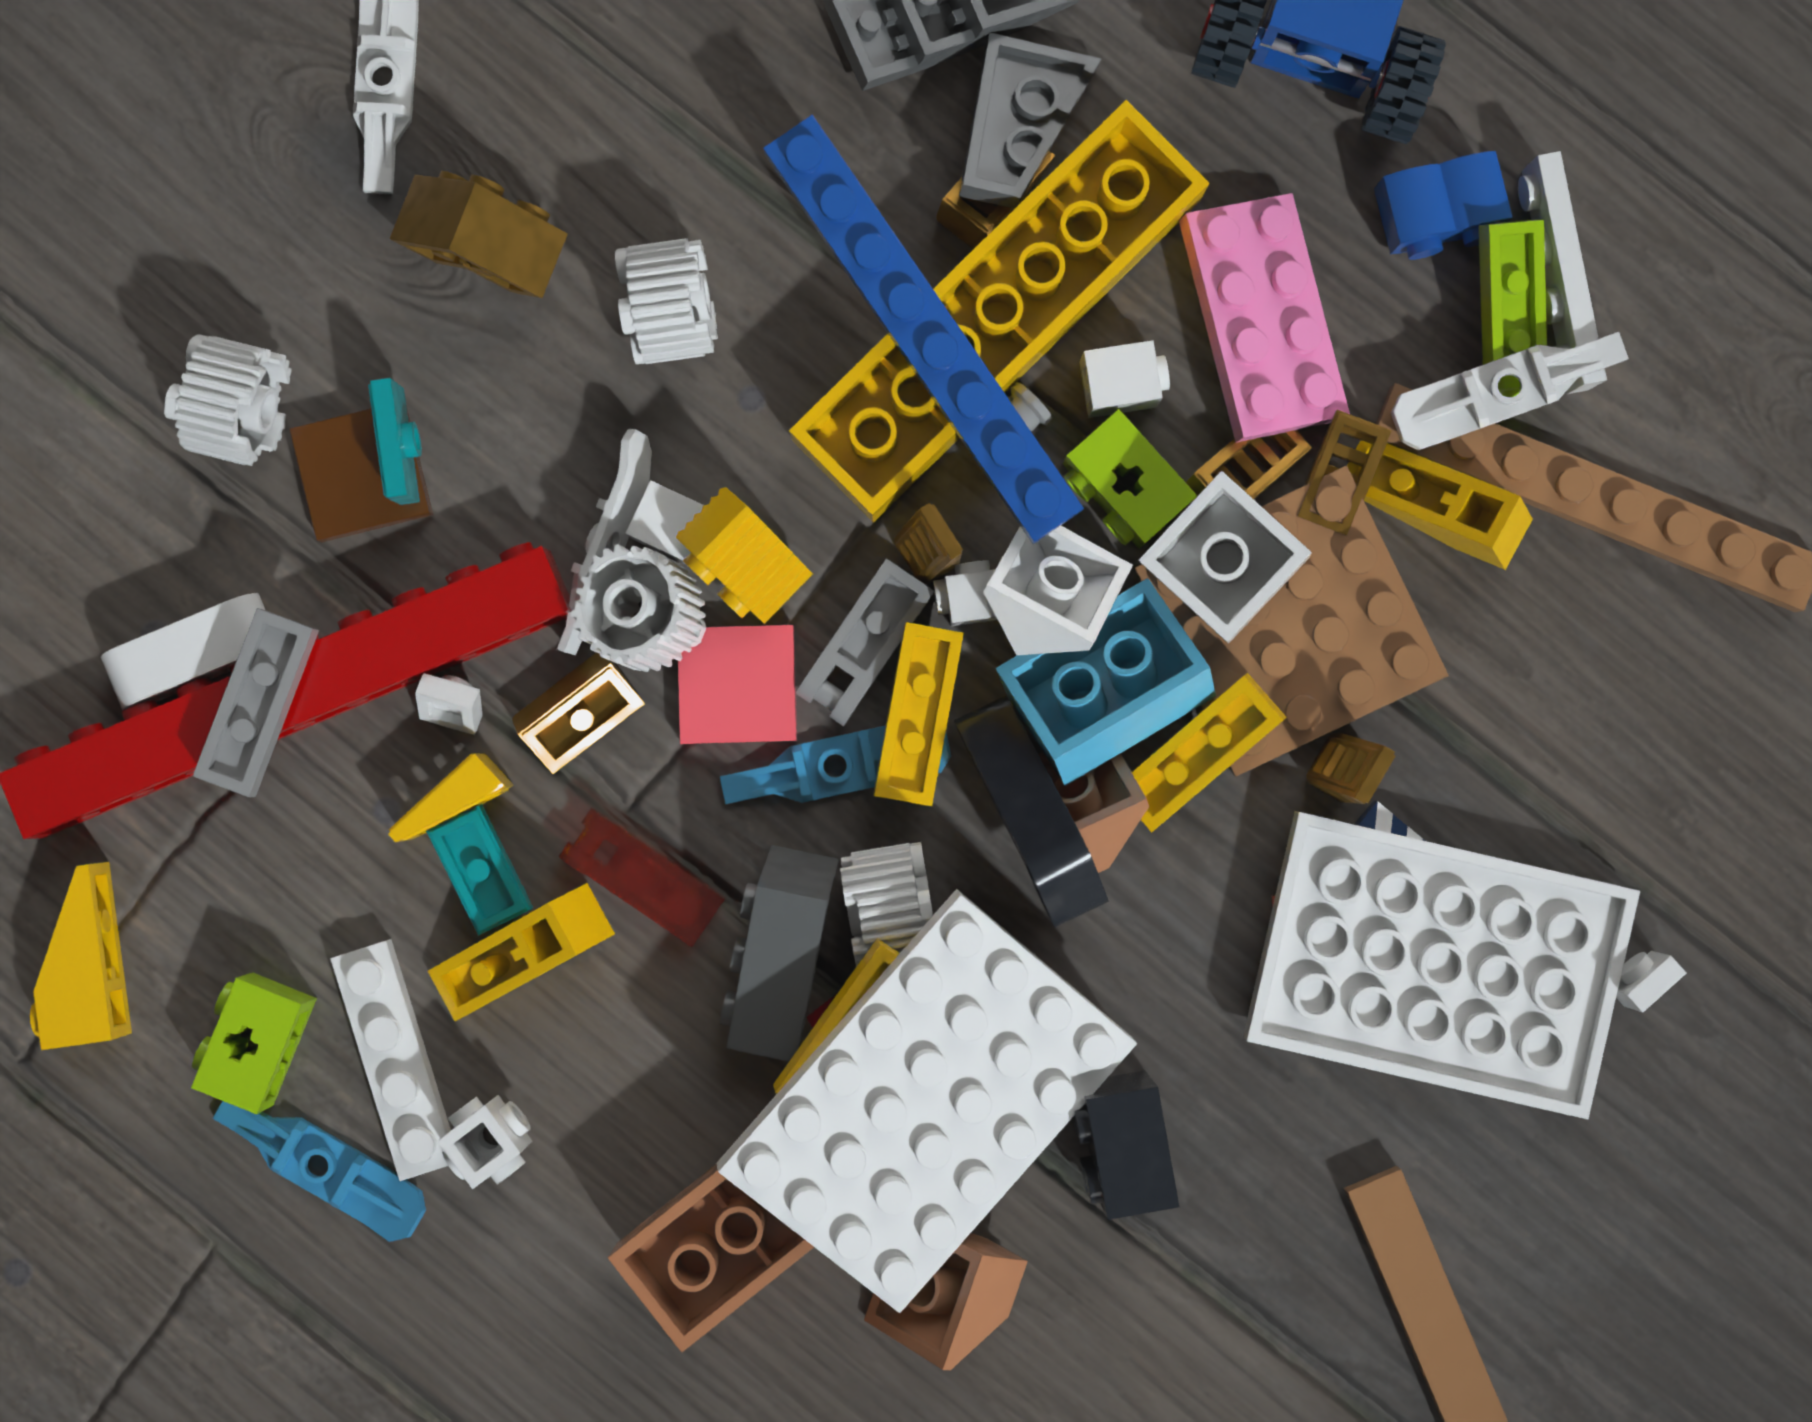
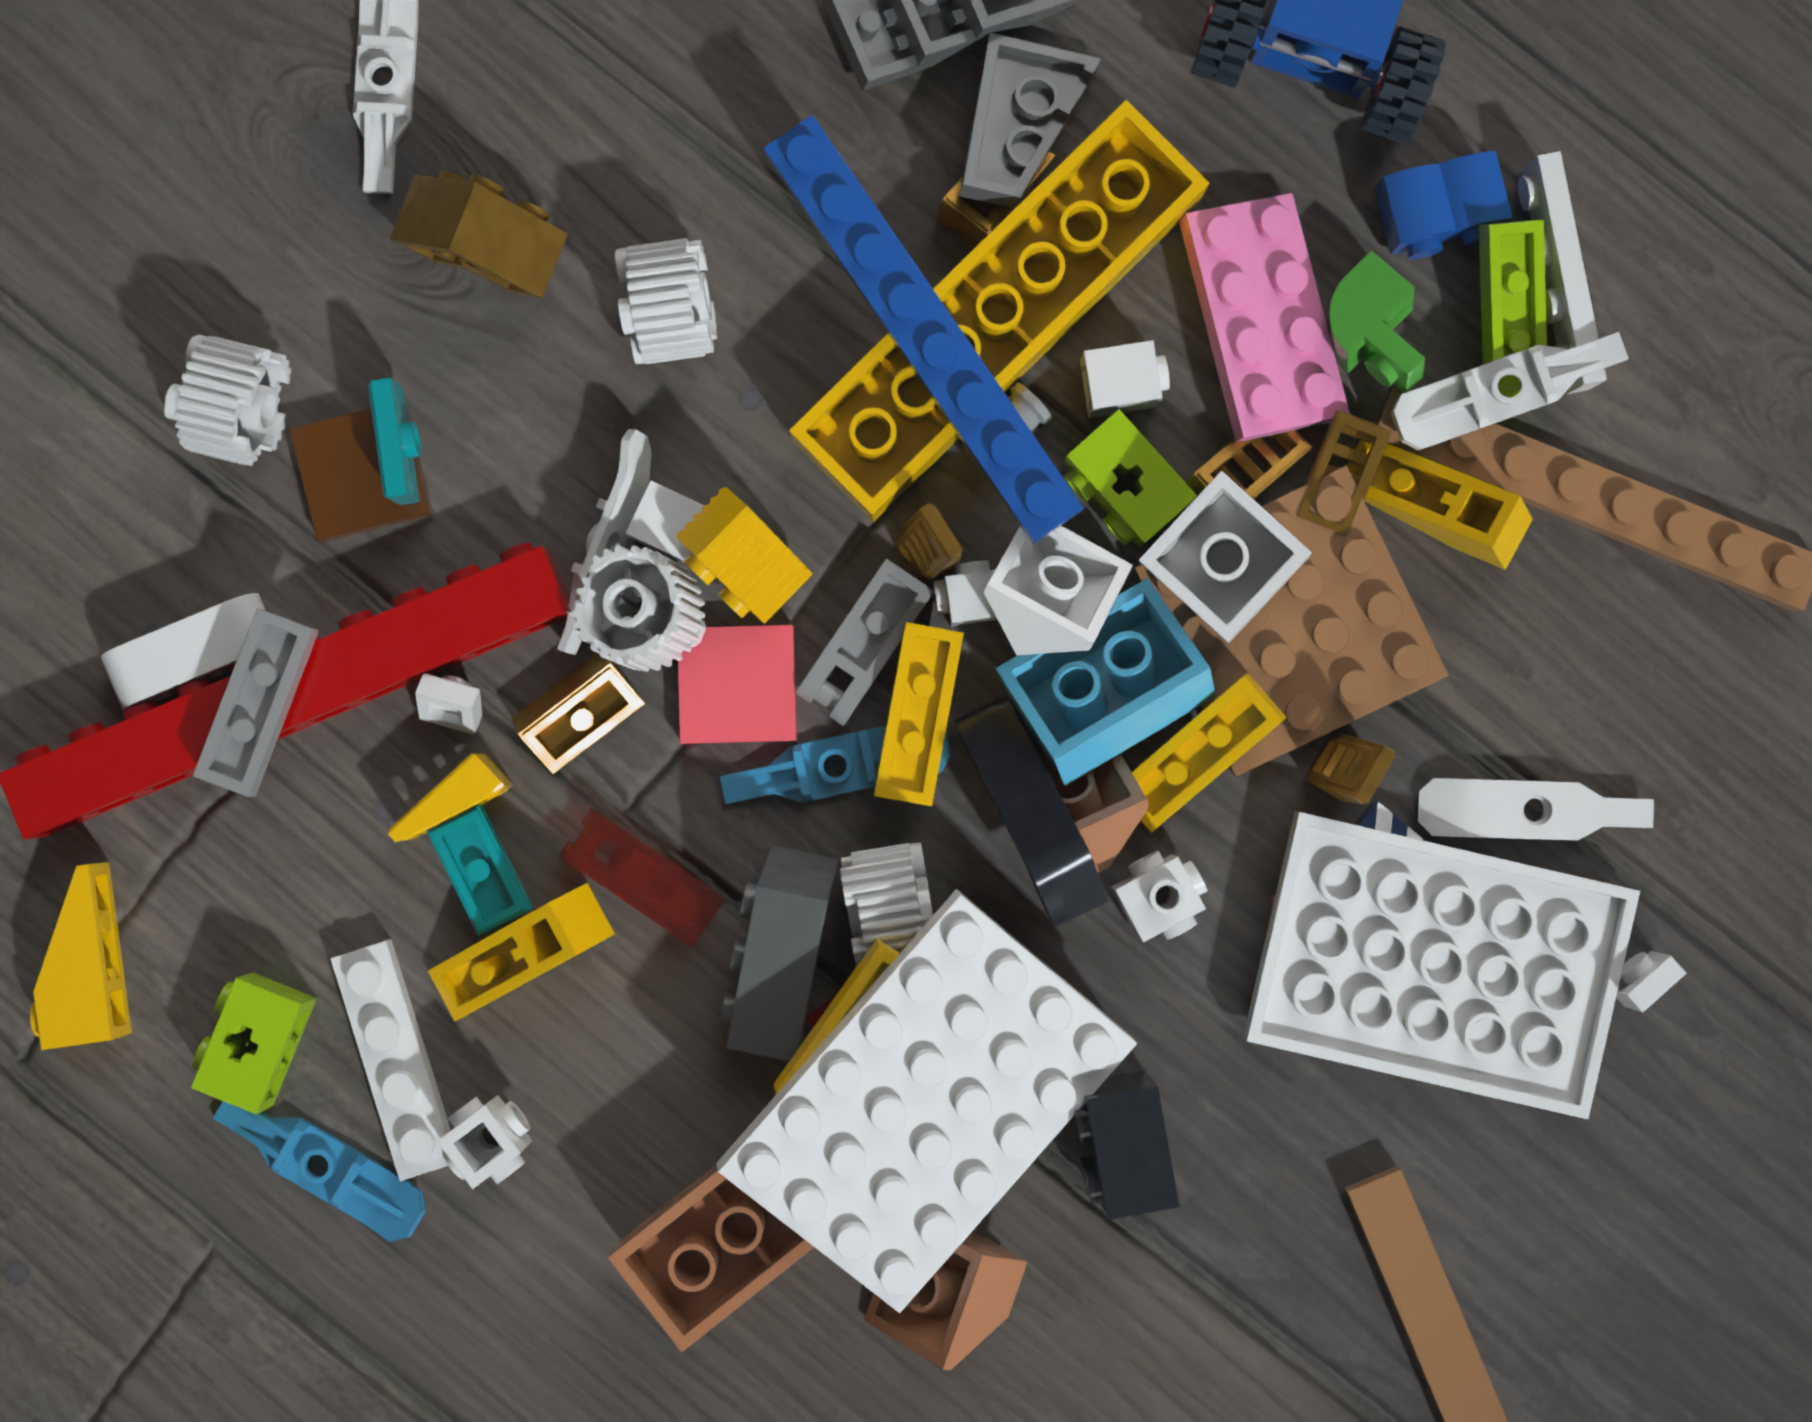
none -> white brick [1110,850,1207,942]
none -> bright green brick [1329,250,1425,393]
none -> white piece [1418,778,1654,840]

